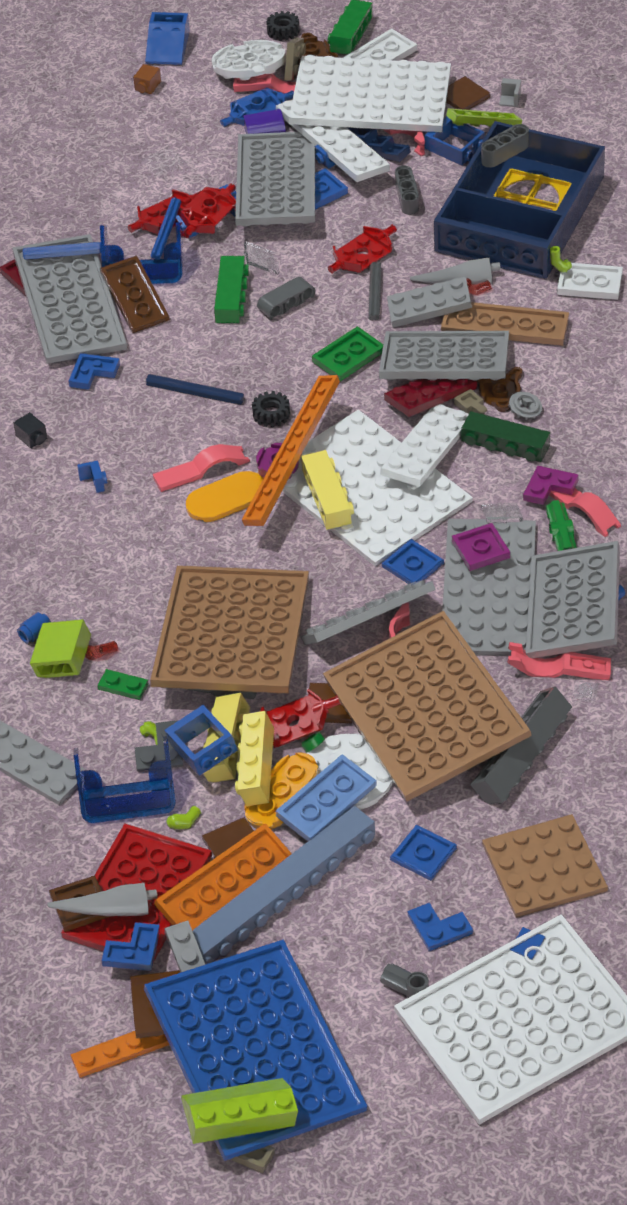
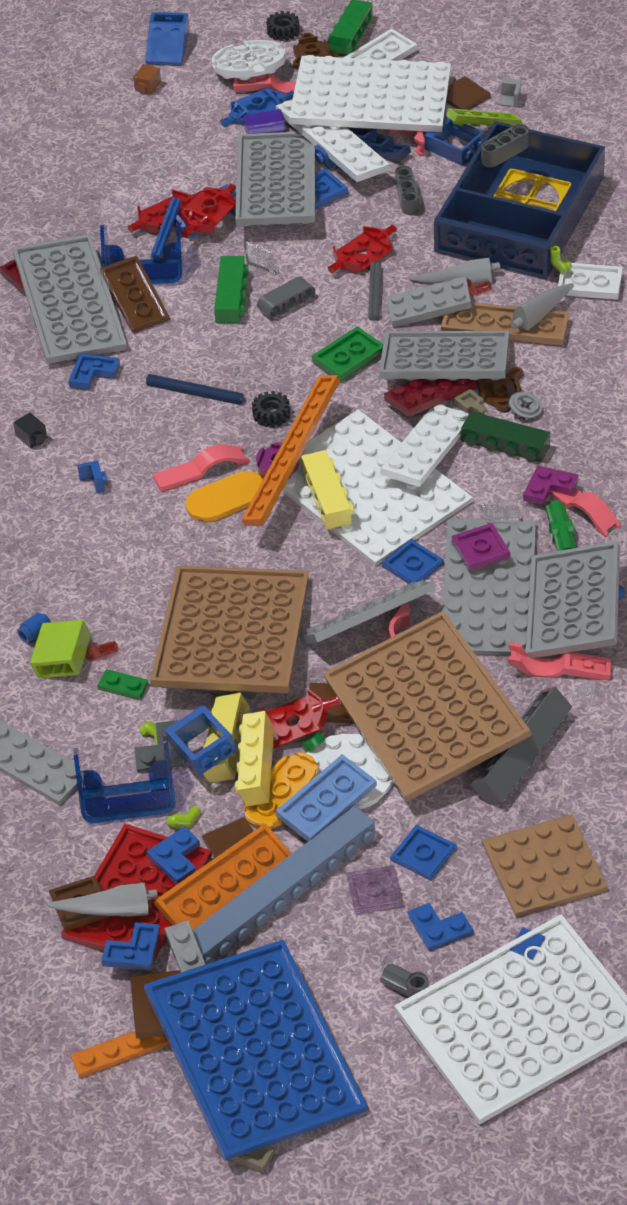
blue axle [22,242,102,260] -> none
lime slope [181,1078,298,1144] -> none
dark tan plate [284,37,306,81] -> none
none -> blue plate [147,826,200,885]
none -> clear purple tile [346,865,403,915]
none -> light grey piece [510,283,574,330]

